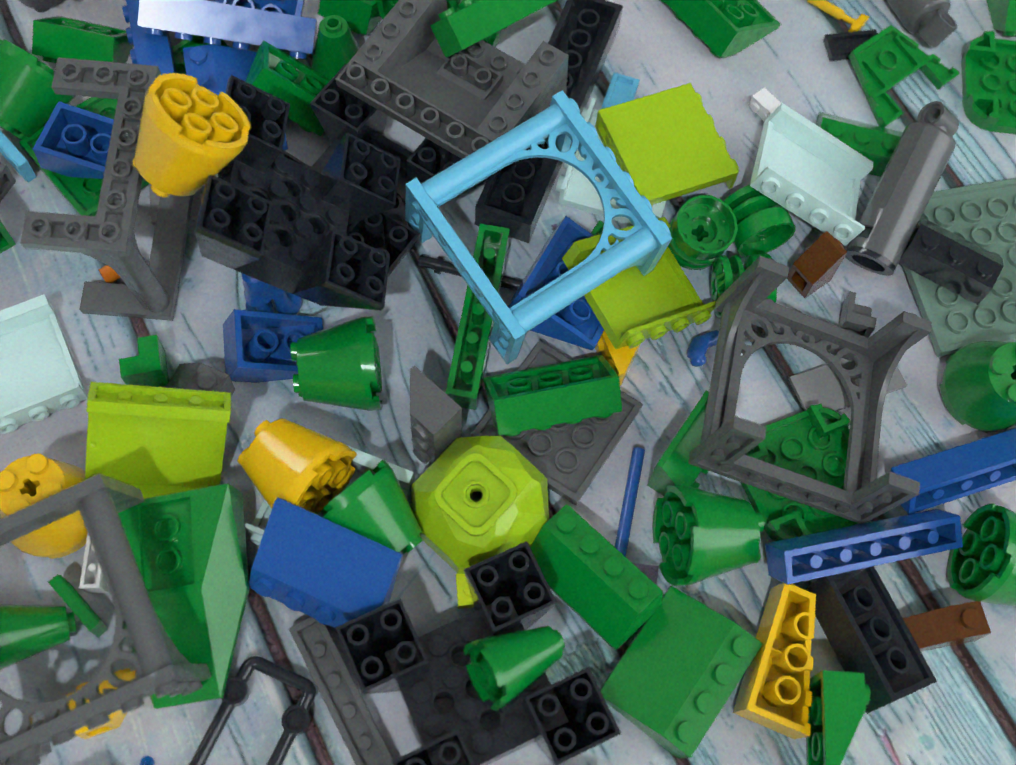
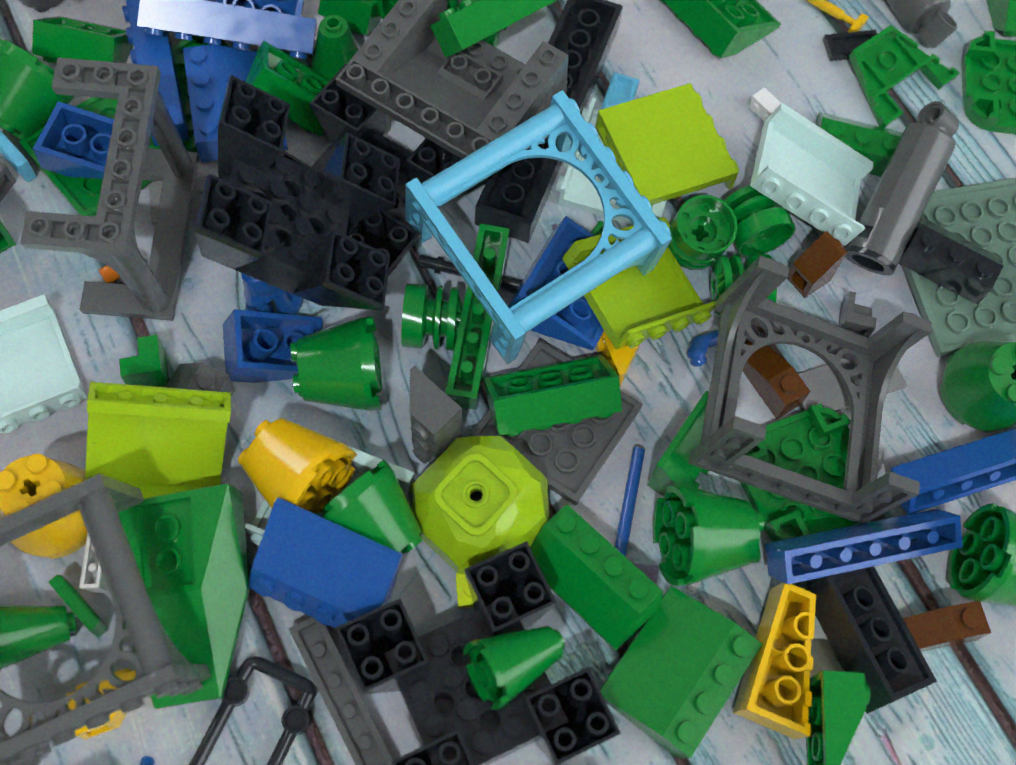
yellow cone [132,73,251,197] -> none
none -> green wheel [401,283,462,351]
none -> reddish brown slope [741,335,811,419]

